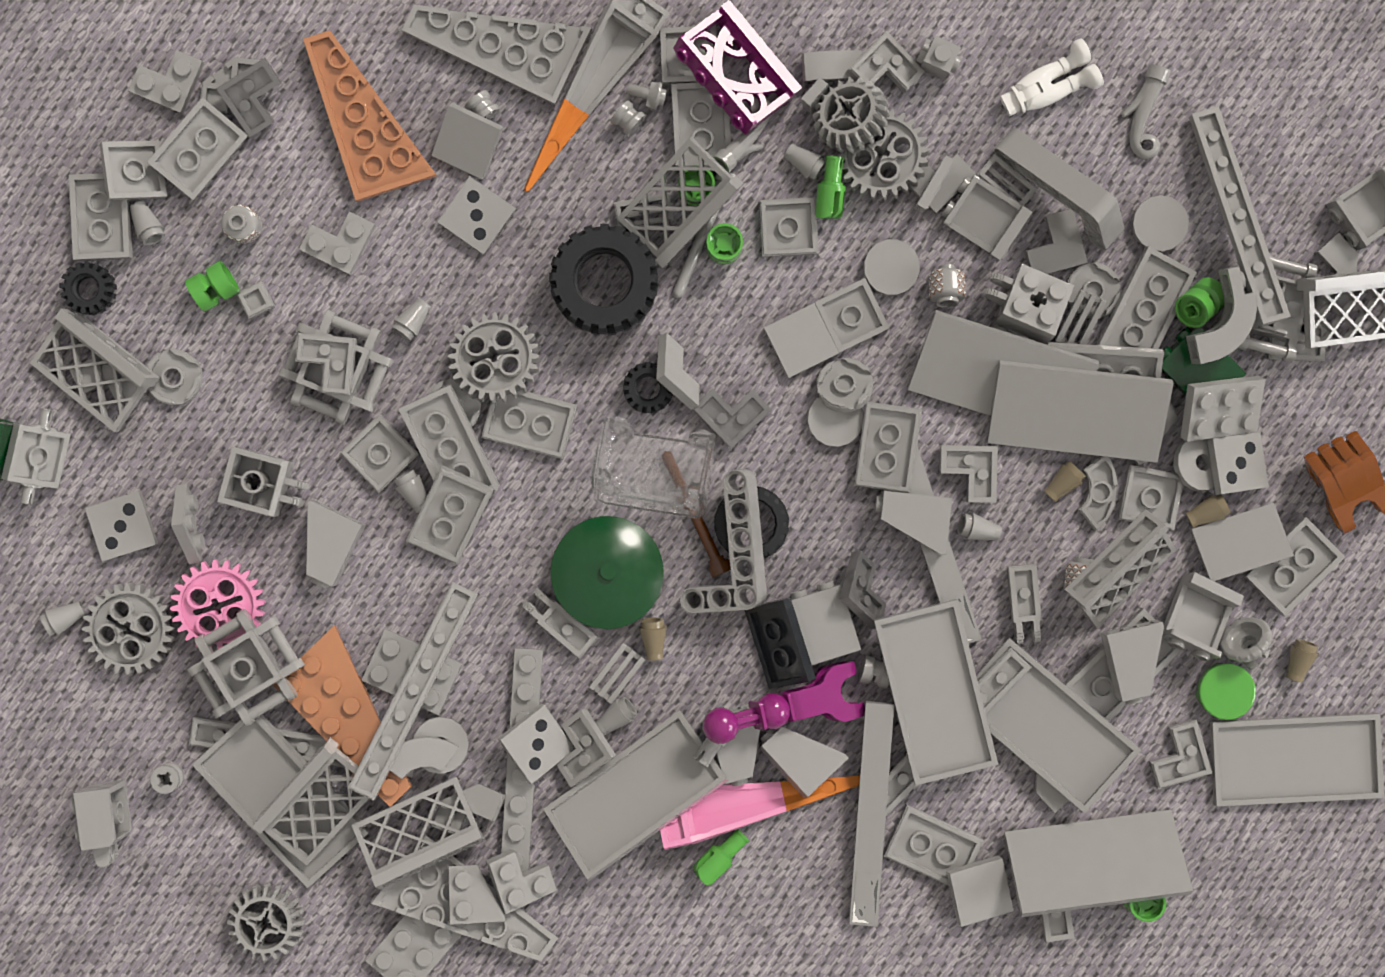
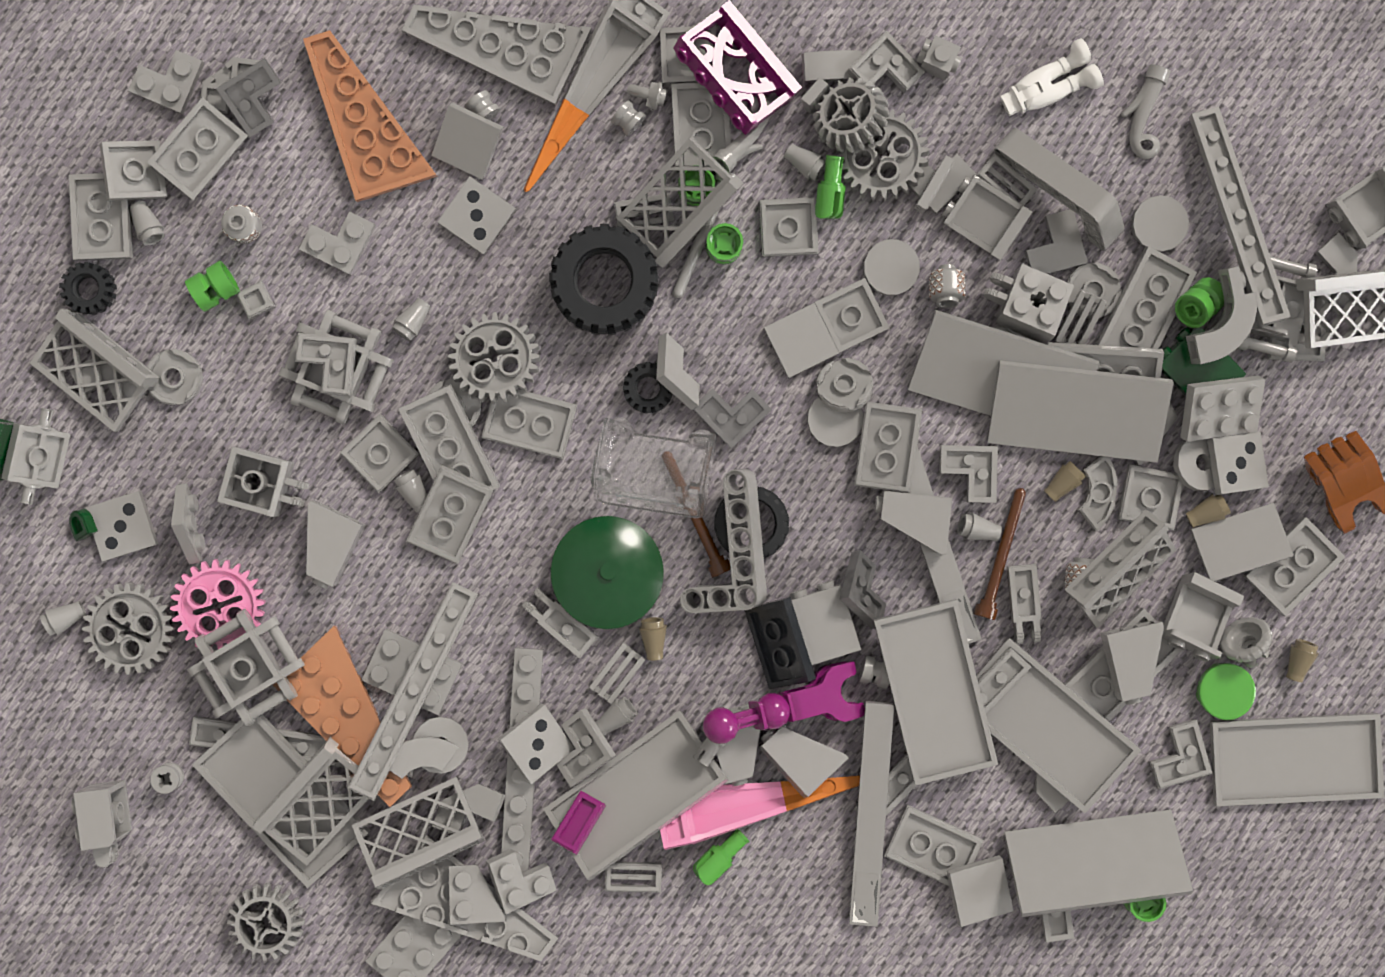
none -> dark green tile [69,509,98,542]
none -> magenta tile [551,790,606,855]
none -> light grey tile [605,862,662,893]
none -> reddish brown piece [973,488,1026,620]

